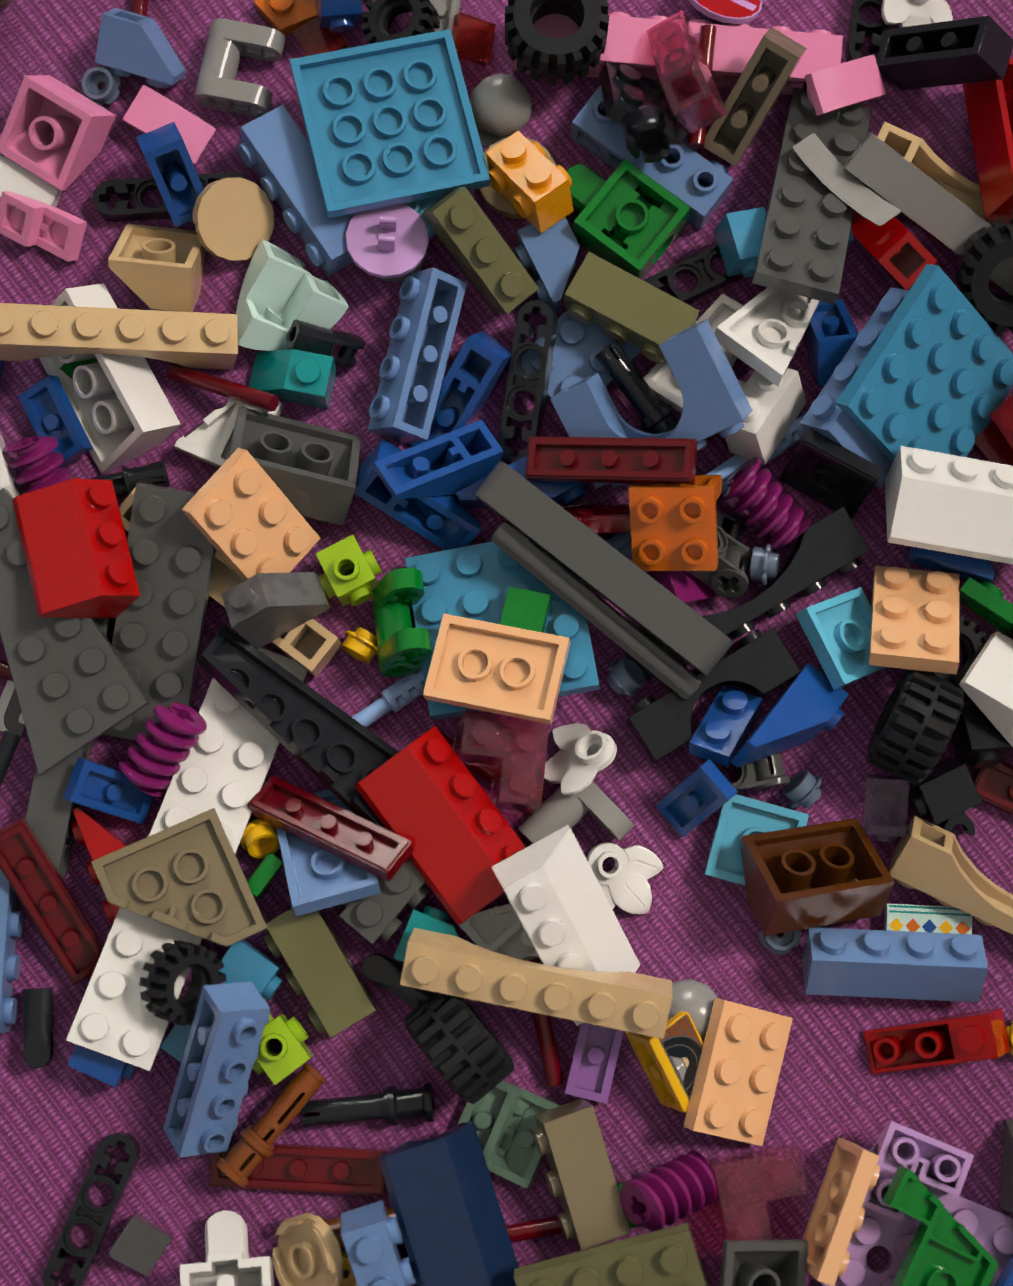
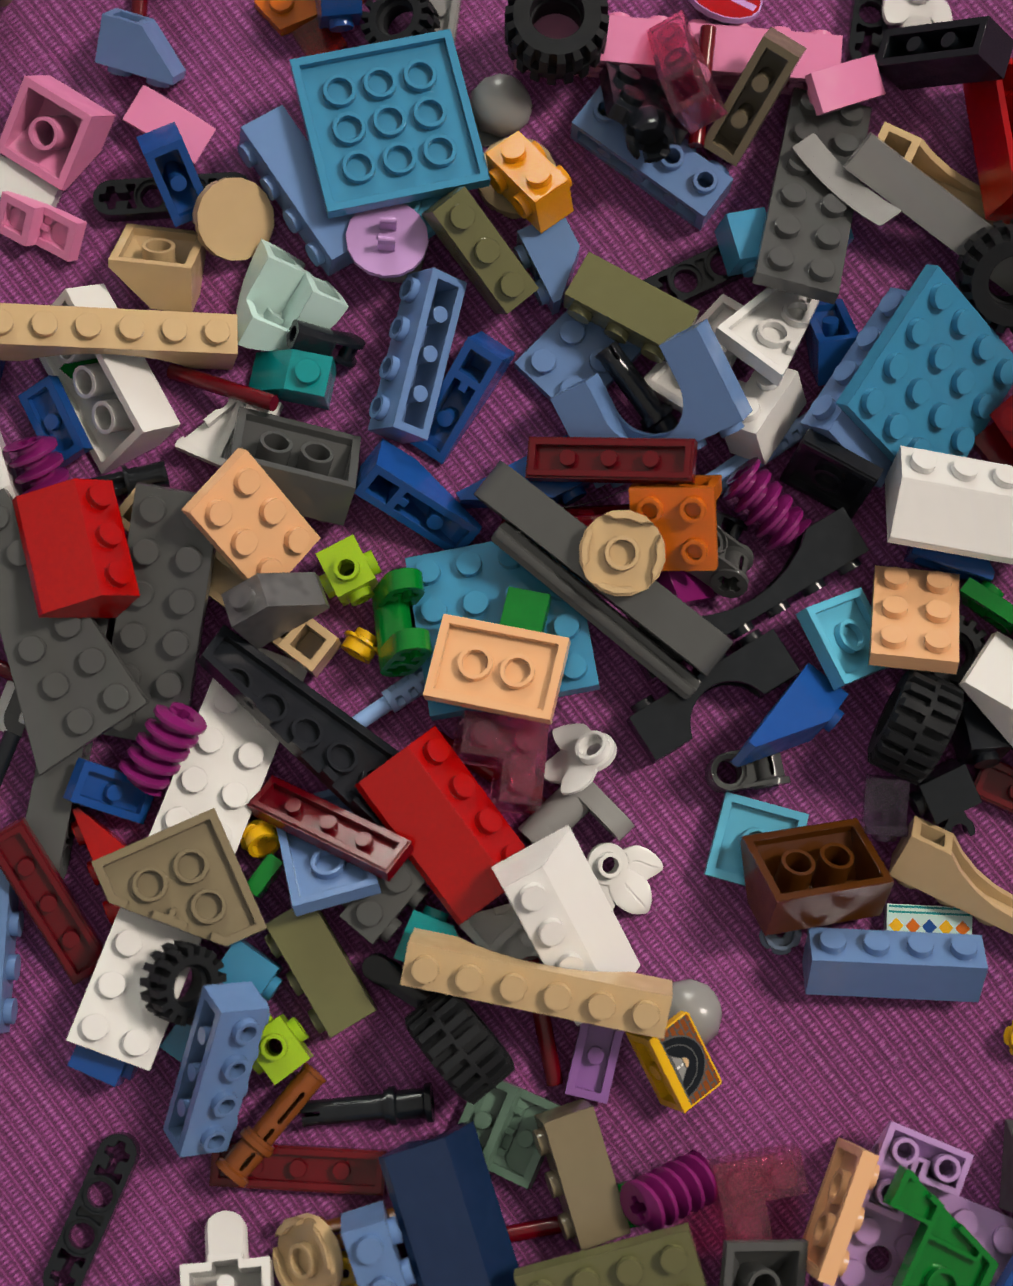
black bar [23,988,54,1068] -> none
sand blue plate [82,66,121,106] -> none
dark grey slope [107,1213,173,1276] -> none
light grey connector [194,18,286,118] -> none
blue slope [373,420,504,500] -> none
clear red tile [452,12,496,66] -> none
black beam [498,300,558,463] -> none
green brick [567,159,691,280] -> none
sand blue plate [607,656,646,697] -> none
blue plate [655,759,738,838] -> none
light nougat plate [683,998,793,1146] -> none
blue plate [689,685,762,768] -> none
sand blue plate [750,544,780,586] -> none
sand blue plate [782,769,822,809] -> none
red slope [851,180,942,290] -> none
red slope [863,1008,1011,1074] -> none
none -> tan tile [579,510,665,597]

